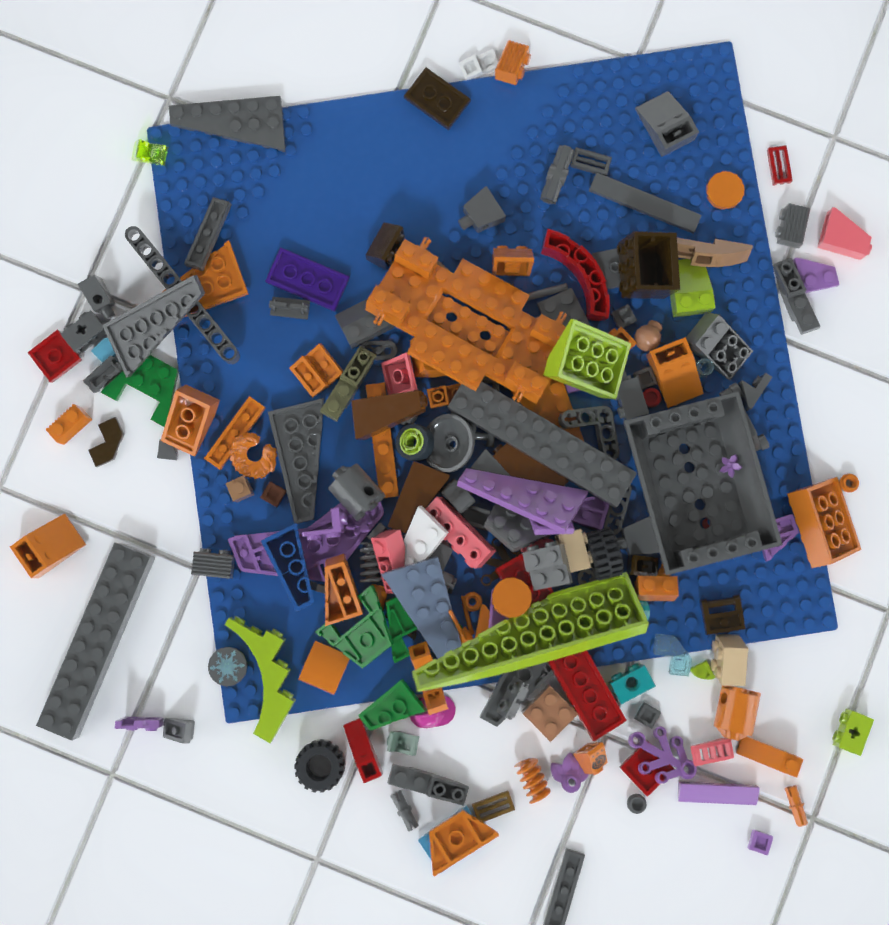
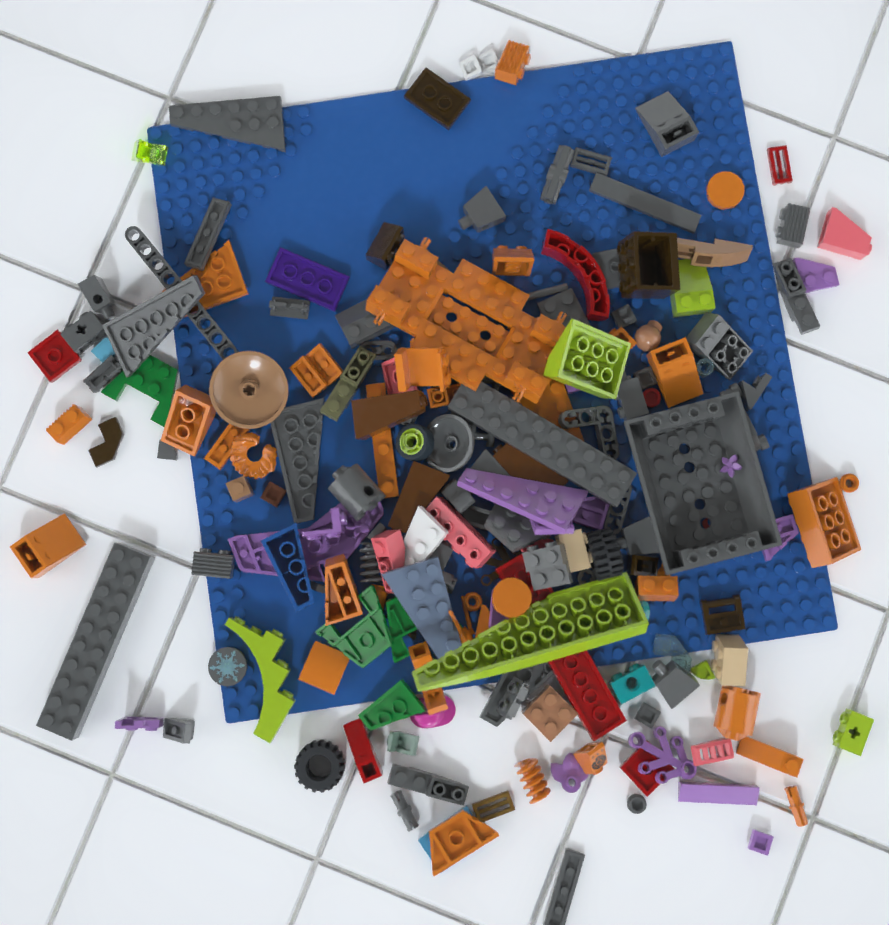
none -> medium nougat dish [209,351,288,429]
none -> orange panel [394,347,451,392]
none -> dark grey torso [652,660,700,709]

